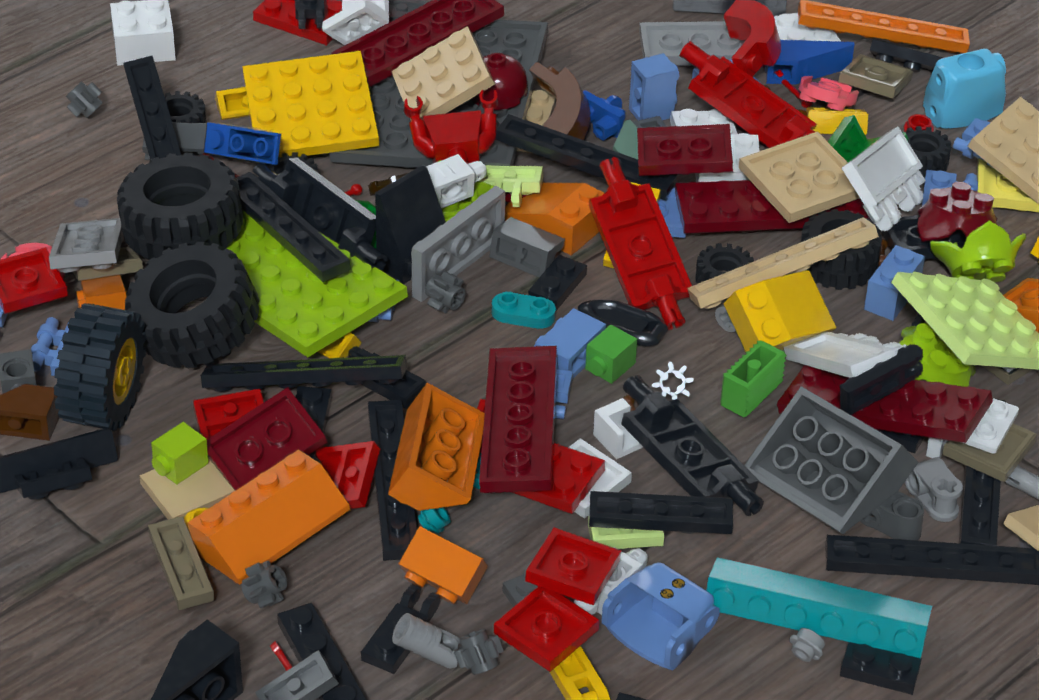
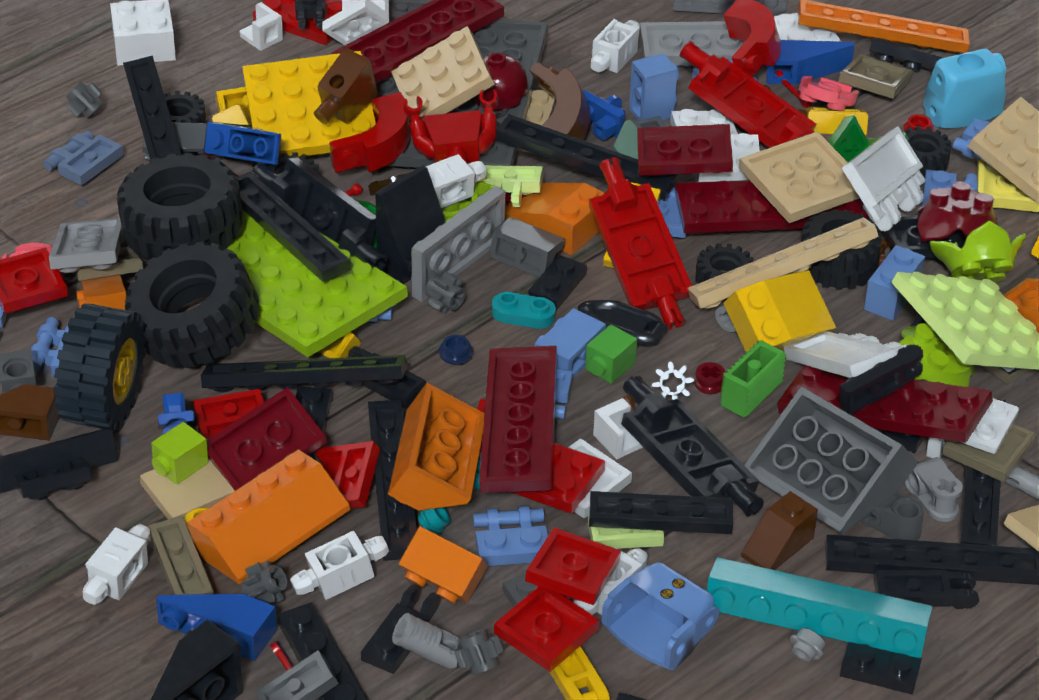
none -> sand blue plate [43,131,123,186]
none -> white piece [83,524,151,605]
none -> blue slope [156,594,277,661]
none -> blue hips [158,393,194,435]
none -> yellow slope [212,104,252,126]
none -> white panel [240,2,283,51]
none -> white piece [290,530,389,600]
none -> reddish brown torso [314,47,378,125]
none -> red arch [329,92,410,173]
none -> dark blue plate [439,335,472,365]
none -> medium blue plate [472,506,548,566]
none -> white piece [591,19,640,73]
none -> dark red bush [695,362,726,395]
none -> reddish brown slope [741,491,818,570]
none -> black hinge [874,570,980,609]

